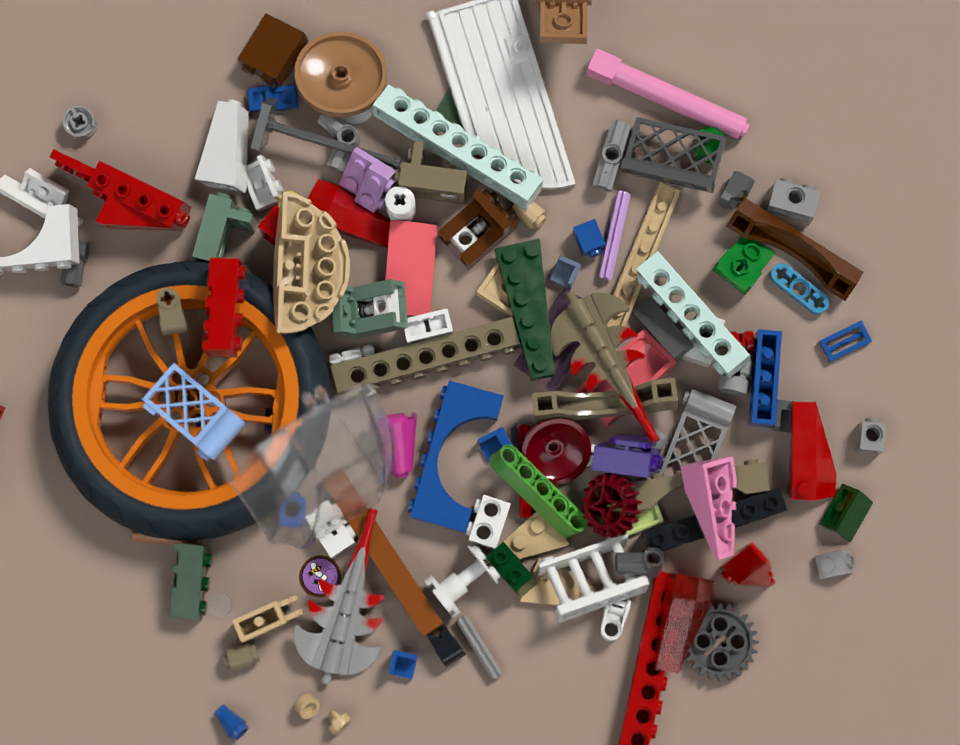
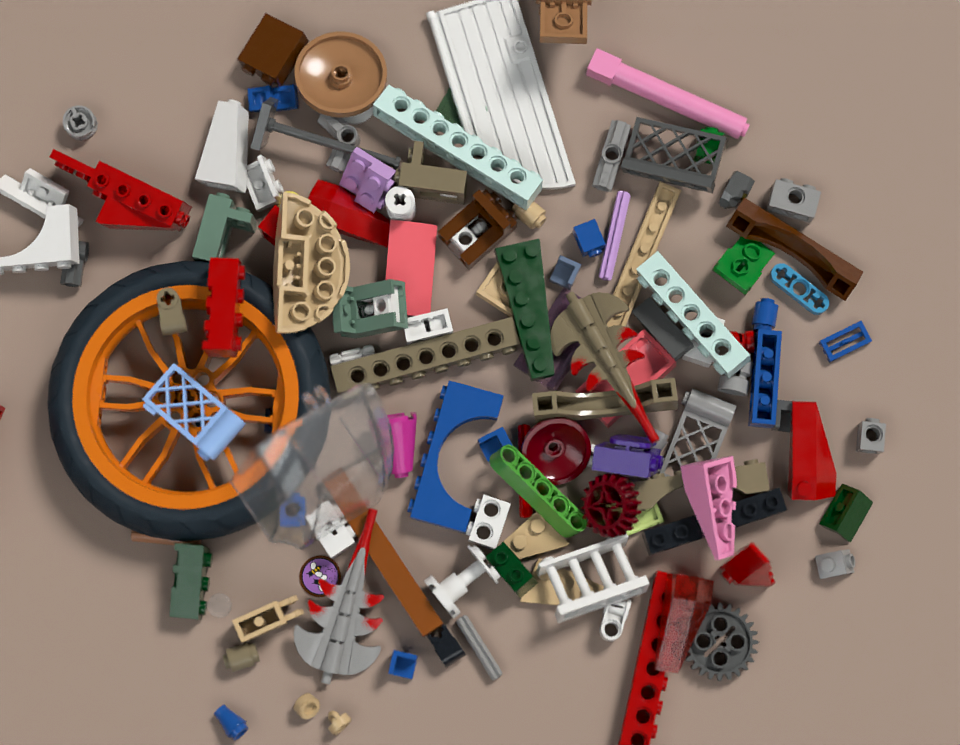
dark grey piece [615,548,664,579] -> none
none -> blue brick [752,298,779,332]

